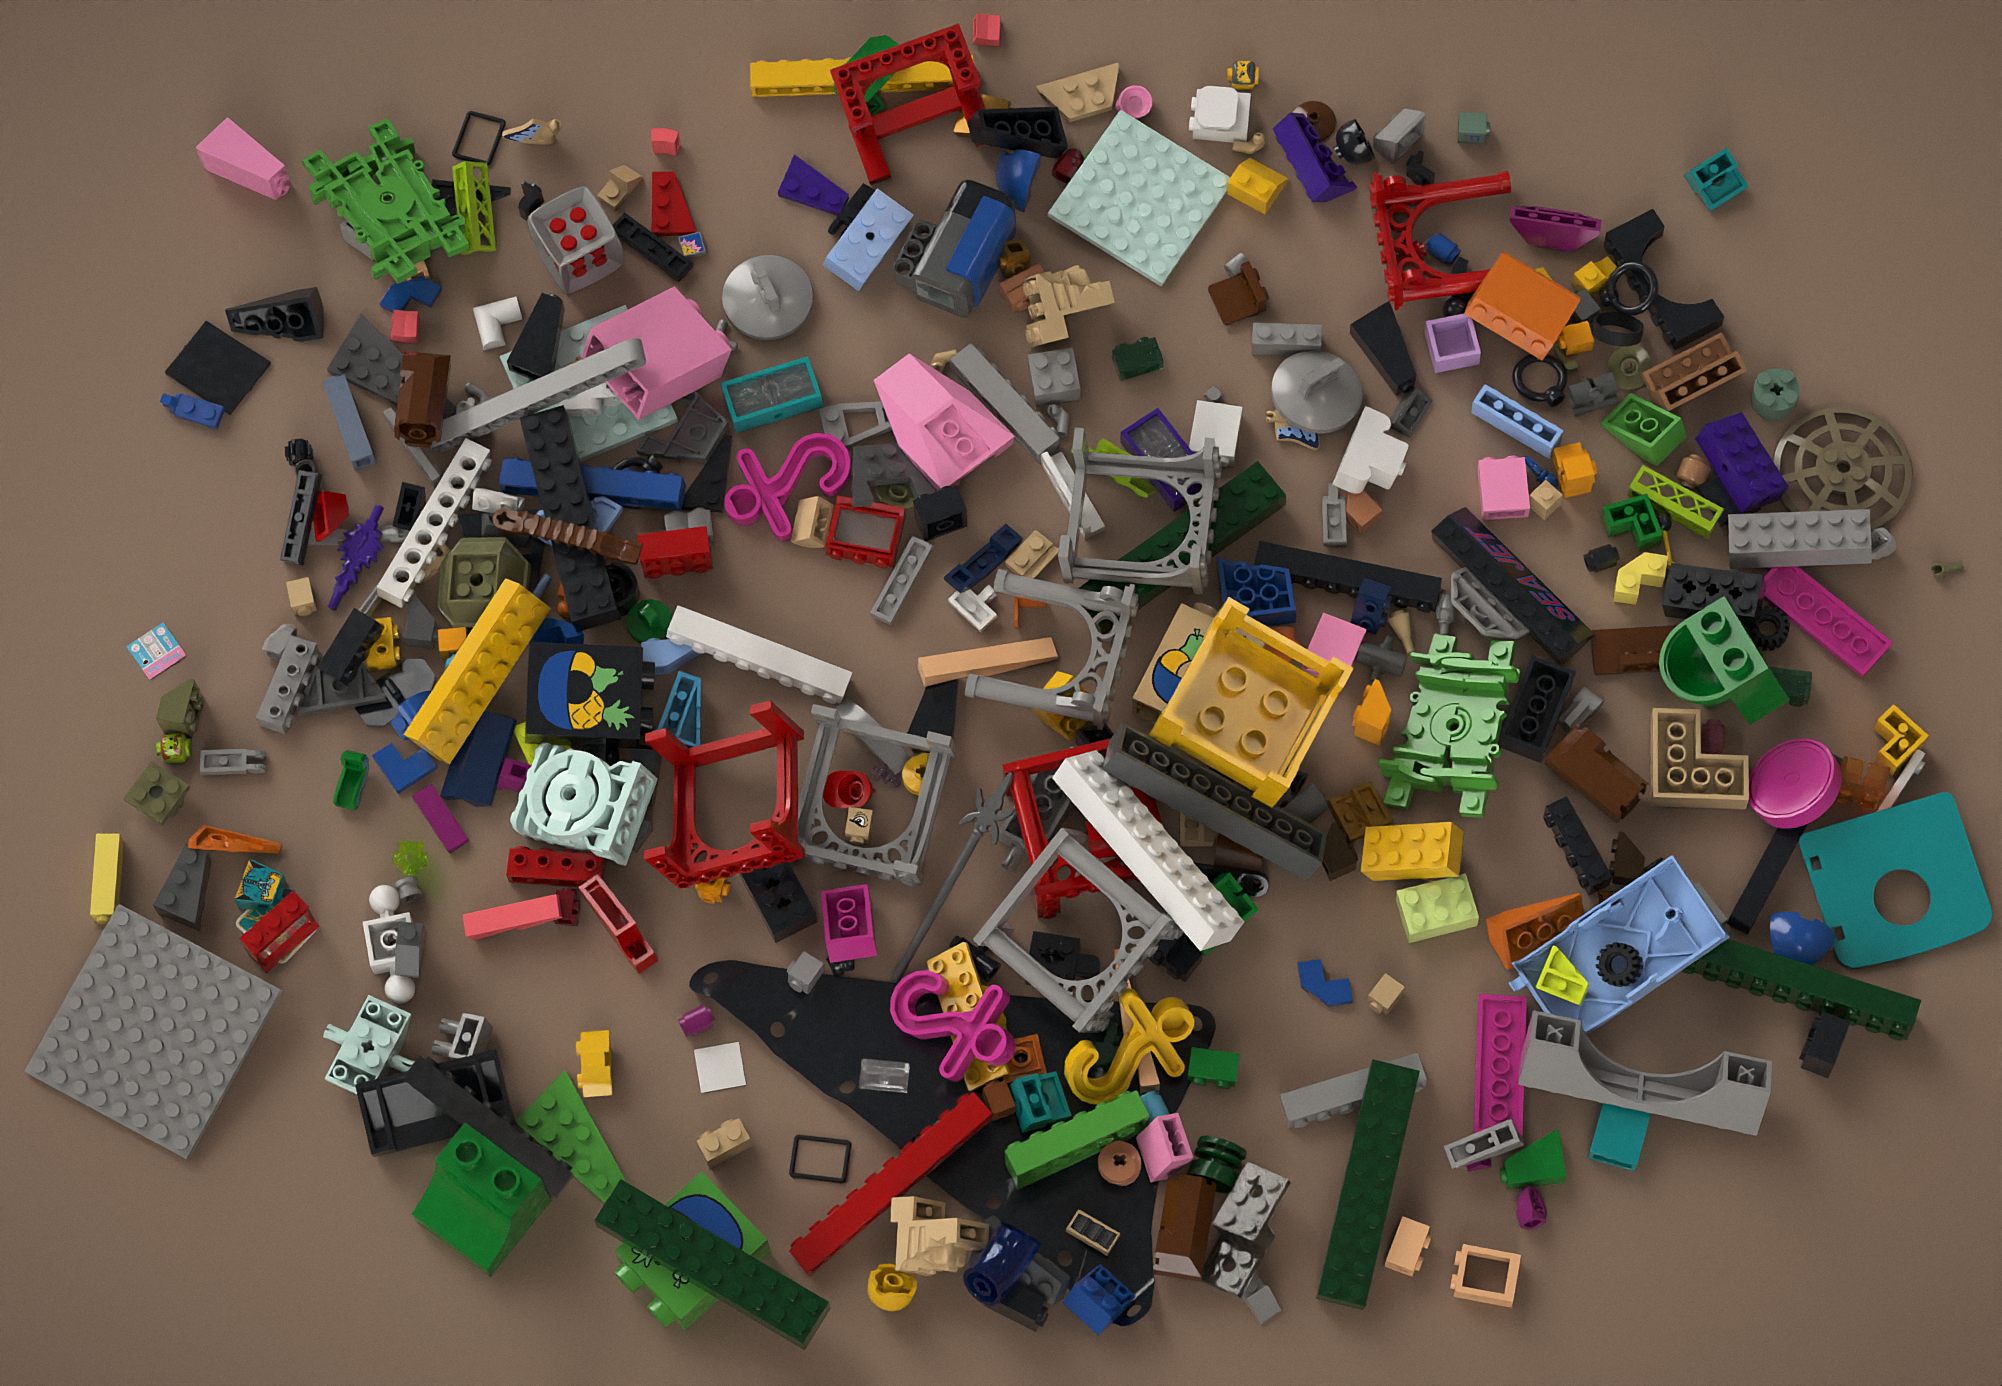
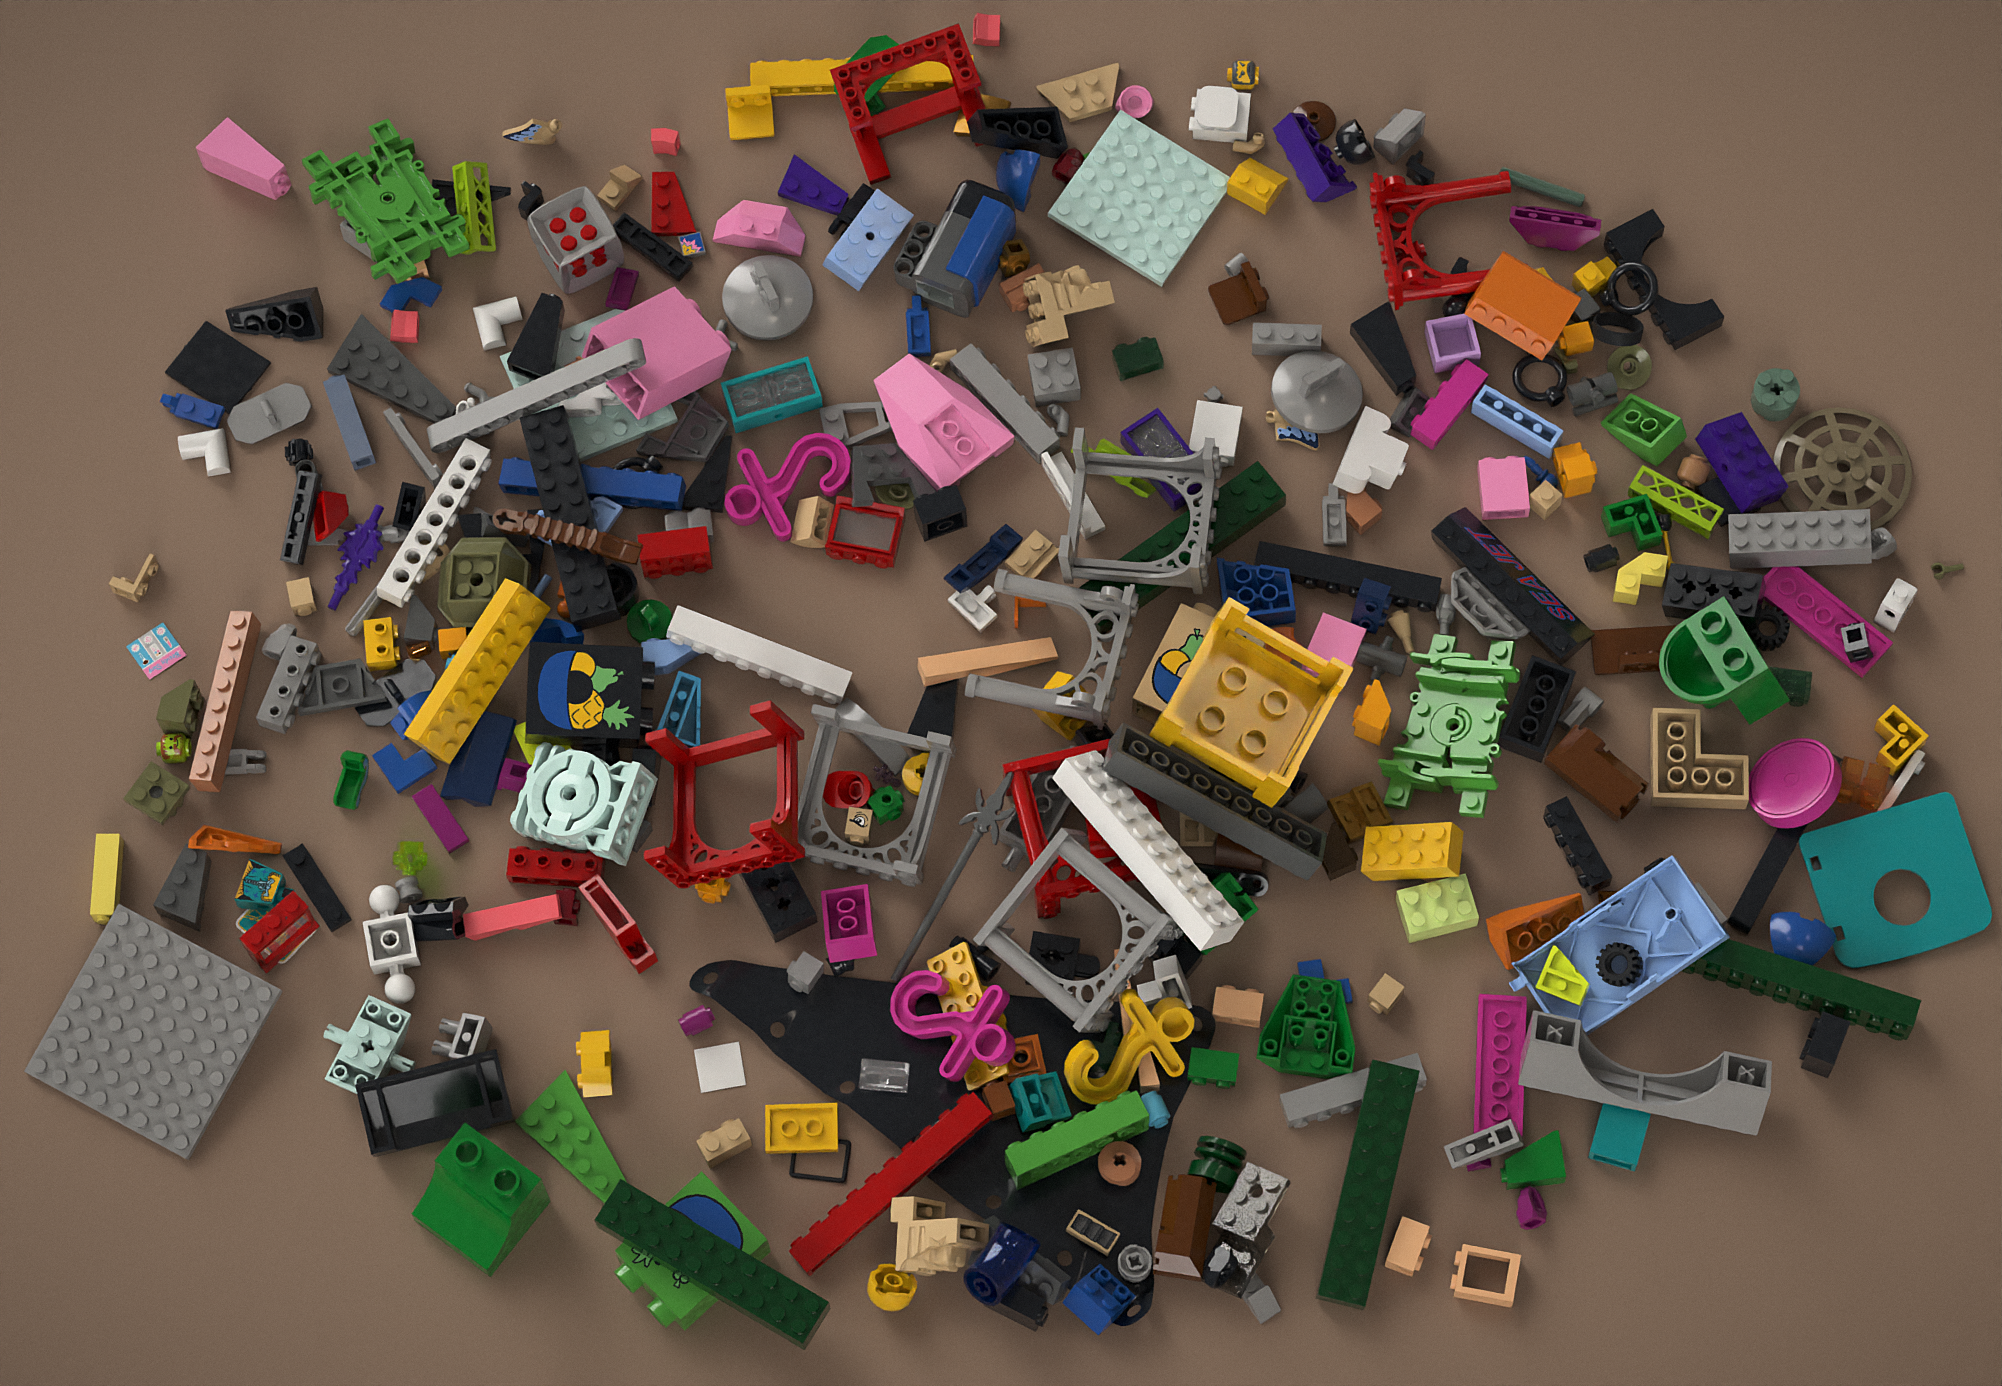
black brick [317,608,384,686] -> none
reddish brown brick [394,351,451,448] -> none
dark grey slope [395,921,427,978] -> none
black brick [402,1056,574,1198] -> none
black piece [452,111,506,166] -> none
white bracket [472,488,525,514] -> none
light grey plate [870,536,933,625] -> none
bright pink brick [1136,1113,1193,1182] -> none
blue brick [1426,233,1461,265] -> none
sand green brick [1457,112,1491,144] -> none
dark brown slope [1609,831,1645,886] -> none
medium nougat brick [1640,332,1748,411] -> none
teal brick [1683,147,1749,212] -> none
clear pink brick [1701,720,1726,754] -> none
none -> tan bracket [109,553,158,602]
none -> white brick [178,428,231,477]
none -> nougat brick [189,611,261,792]
none -> light grey shield [227,383,311,444]
none -> black plate [282,843,352,933]
none -> clear orange slope [405,641,432,659]
none -> black piece [408,897,469,942]
none -> magenta tile [605,267,639,311]
none -> bright pink wedge [713,200,806,257]
none -> yellow bracket [725,84,775,140]
none -> yellow plate [765,1103,838,1154]
none -> green brick [867,785,905,825]
none -> blue hinge [906,295,931,357]
none -> light grey wheel [1118,1245,1152,1283]
none -> white brick [1137,955,1192,1013]
none -> black rock [1203,1244,1239,1289]
none -> light nougat brick [1212,985,1264,1028]
none -> green wedge [1256,974,1355,1079]
none -> dark pink brick [1410,359,1489,450]
none -> sand green axle [1500,167,1585,207]
none -> brick [1841,622,1873,663]
none -> white torso [1873,578,1918,633]

